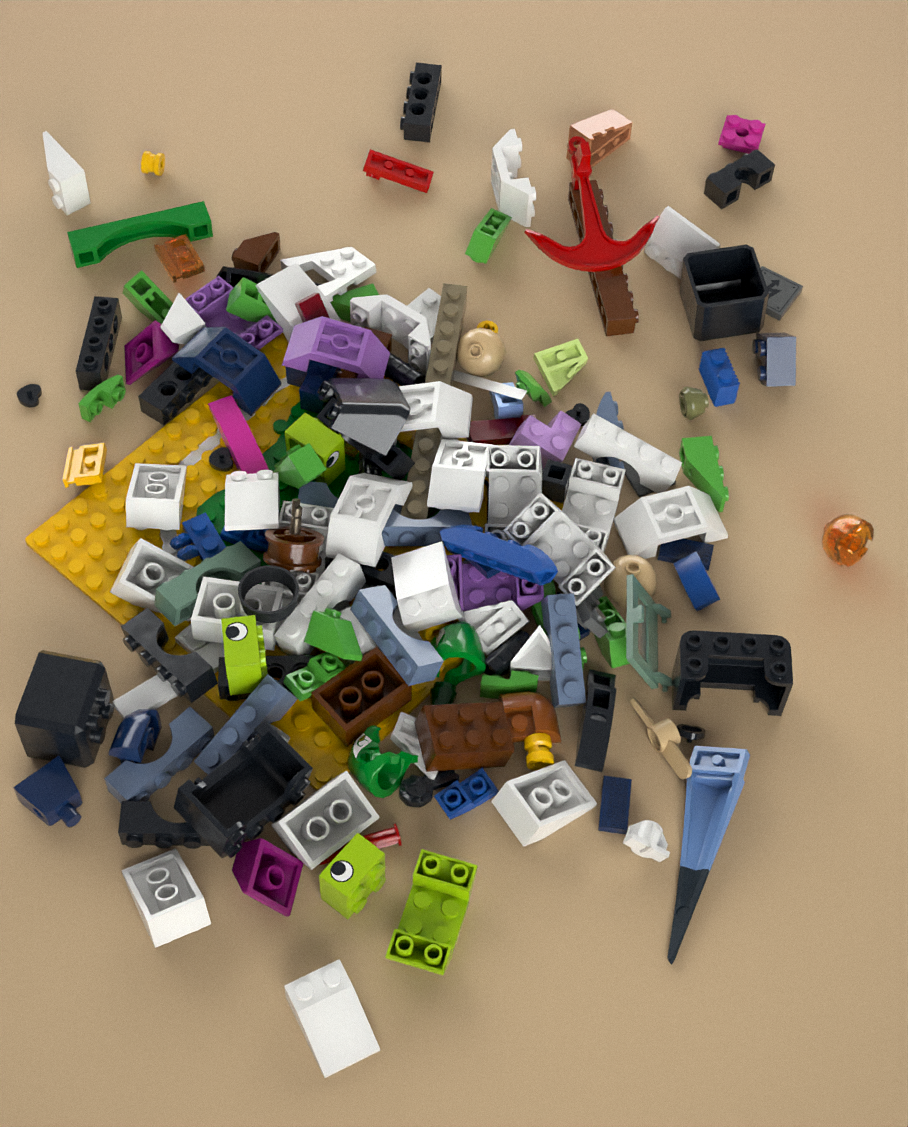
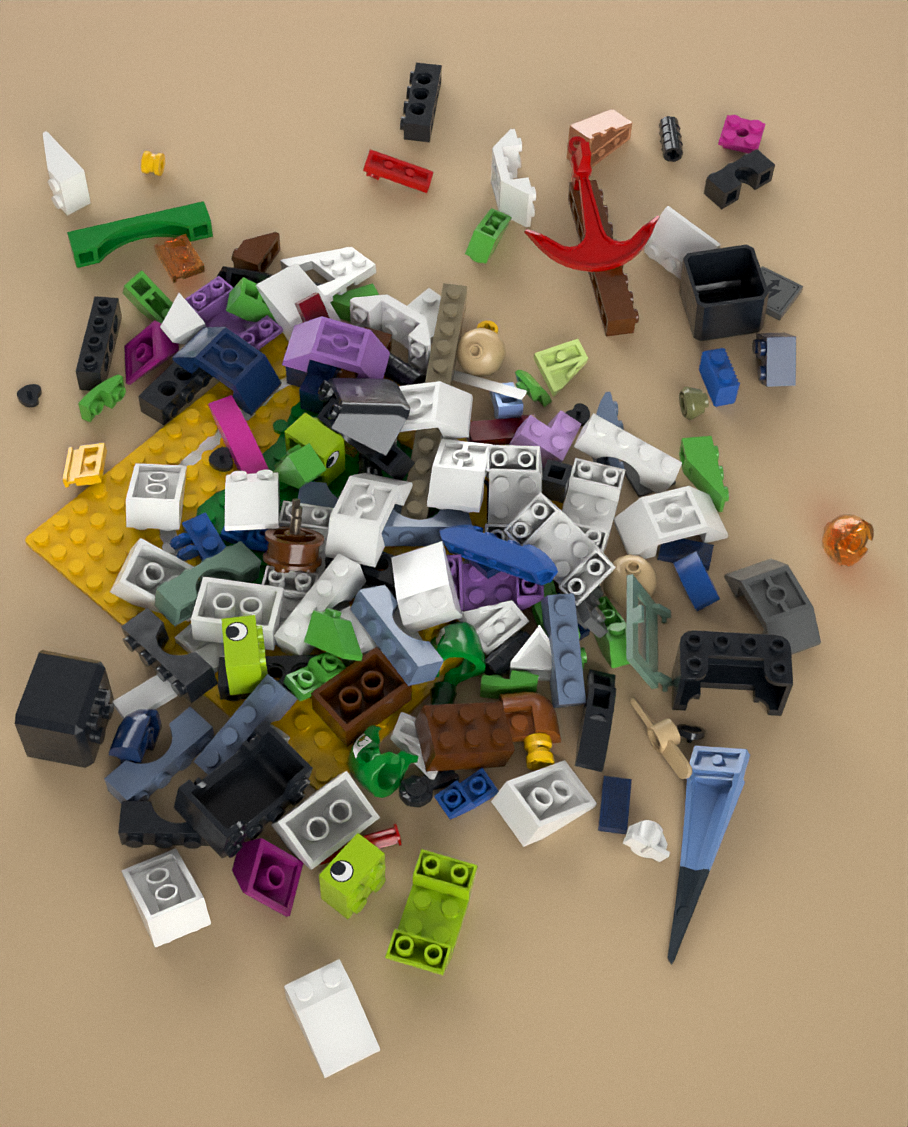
dark blue torso [13,756,83,828] -> none
black tyre [238,566,299,623] -> none
none -> black axle [659,116,683,162]
none -> dark grey slope [724,559,821,655]

